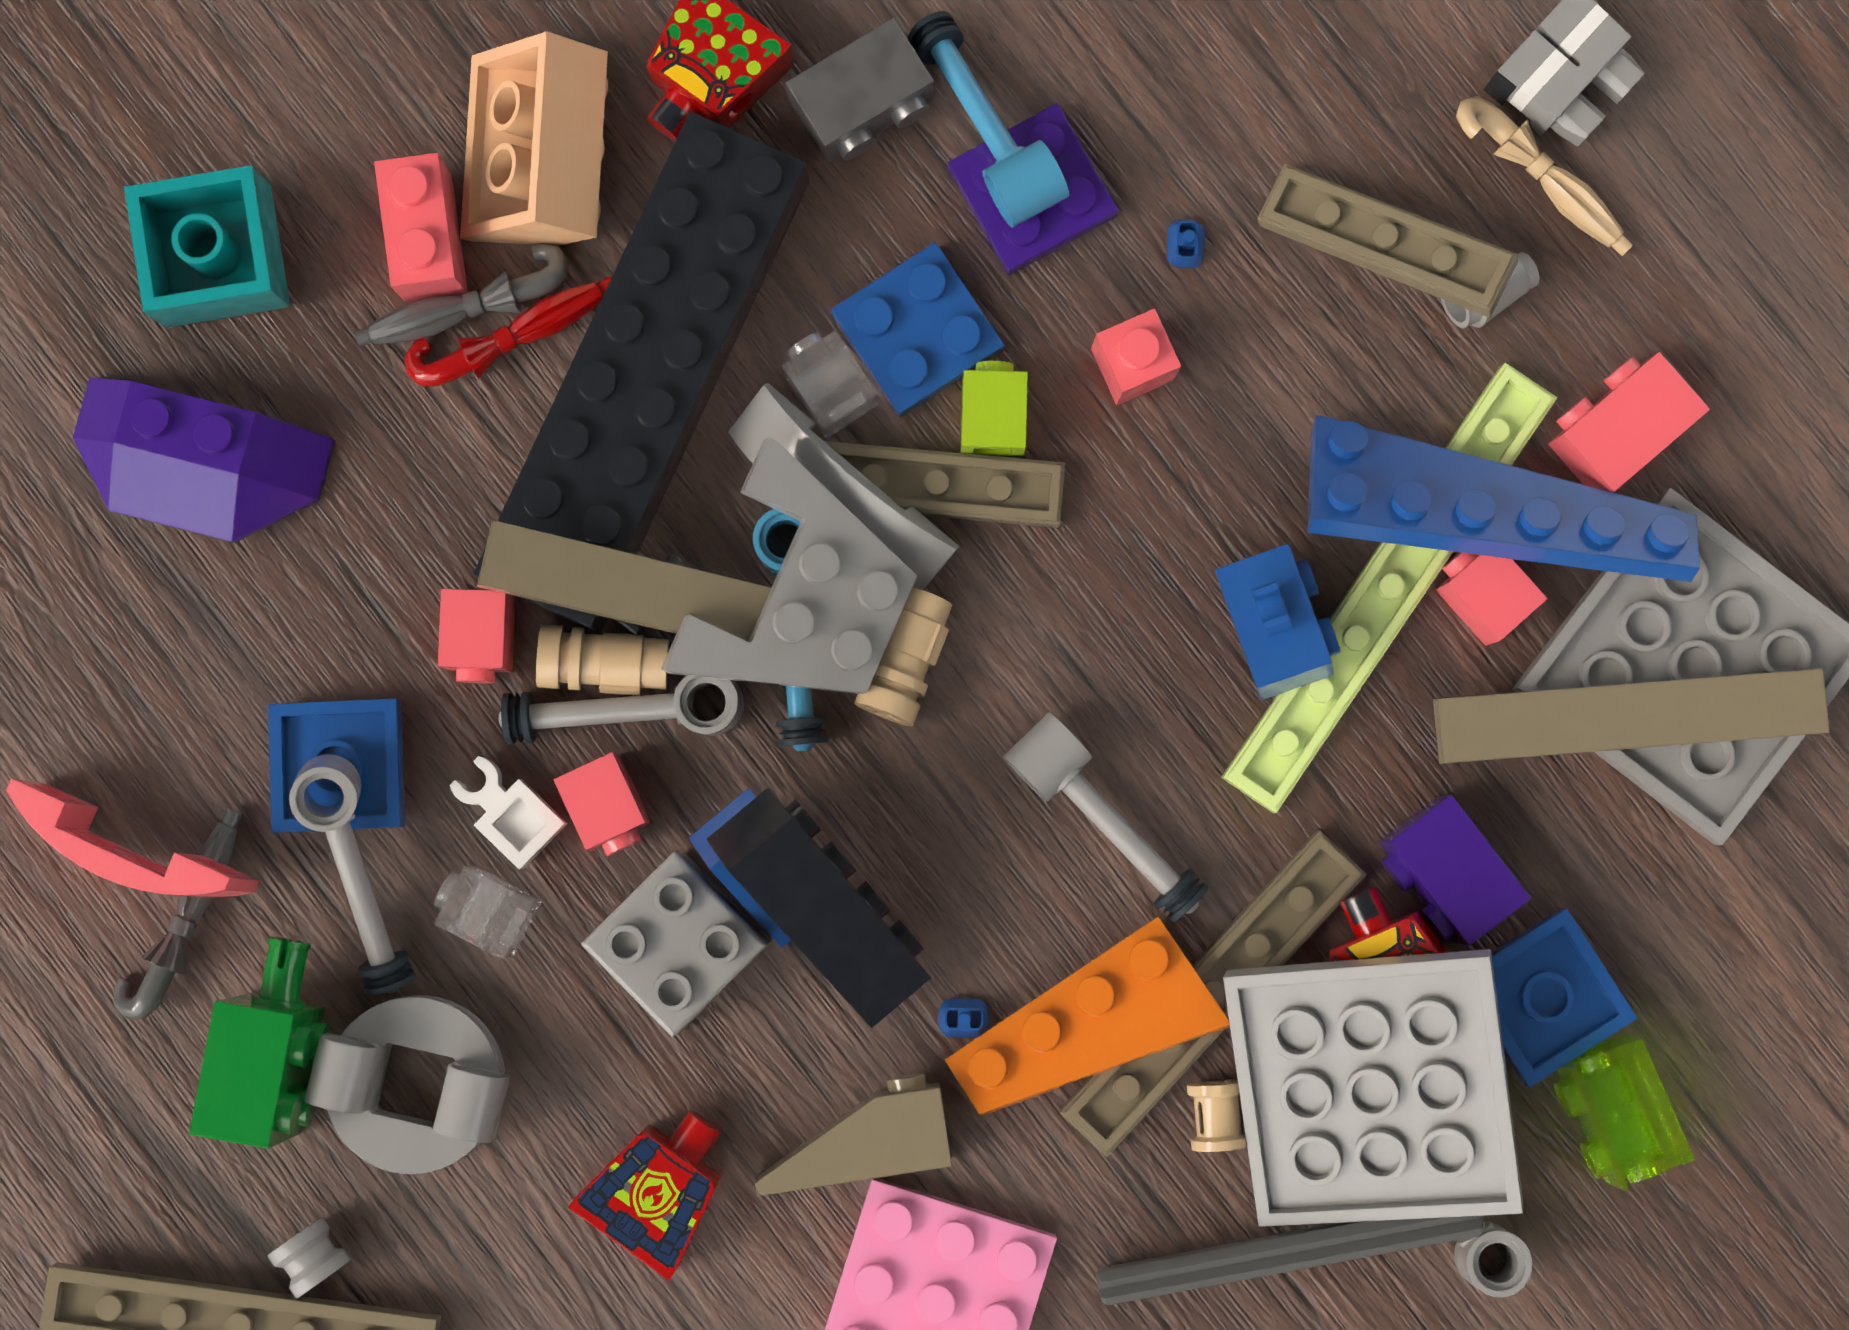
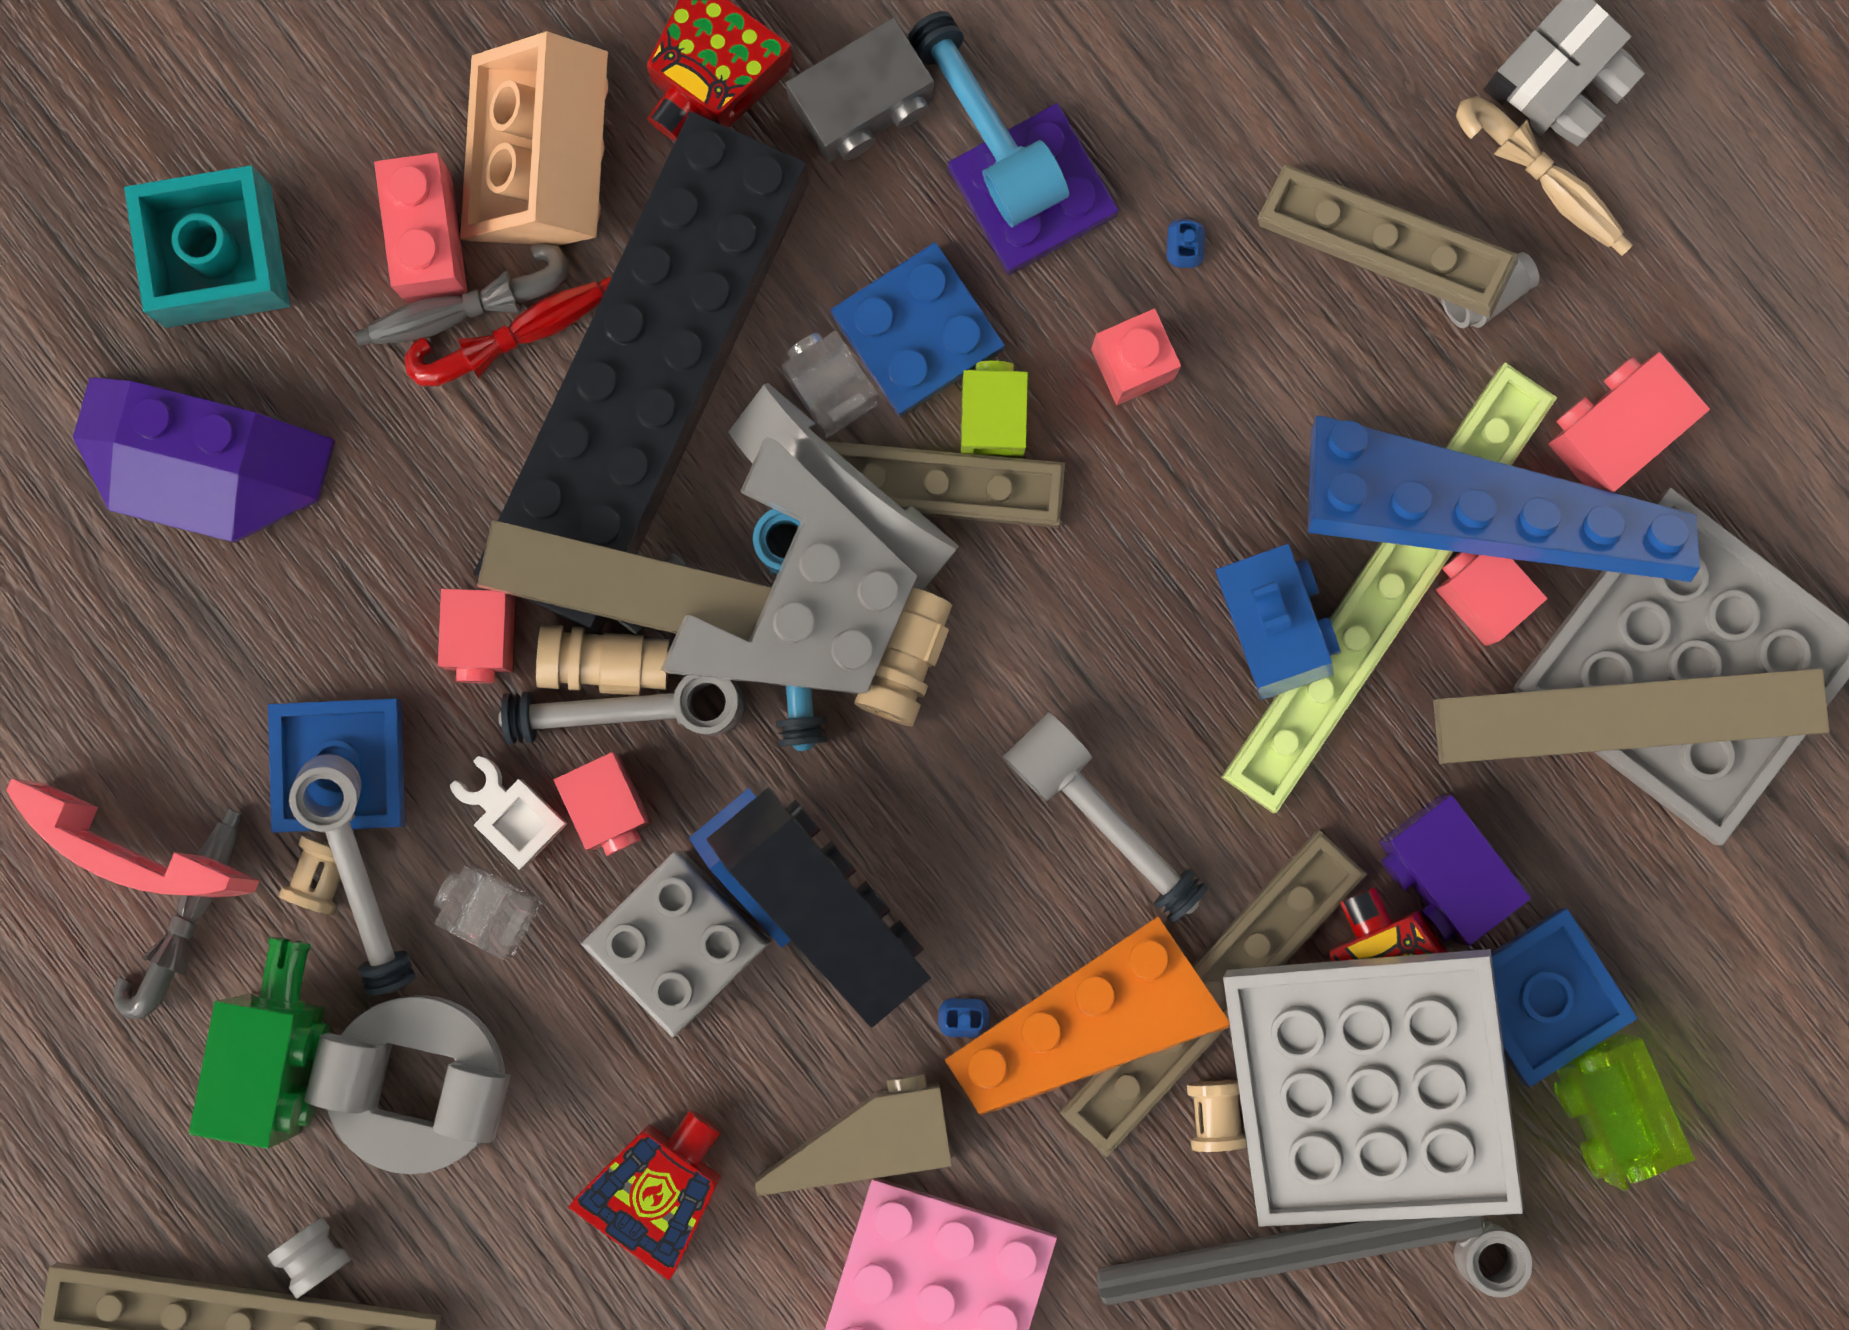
none -> tan bush [278,835,341,915]

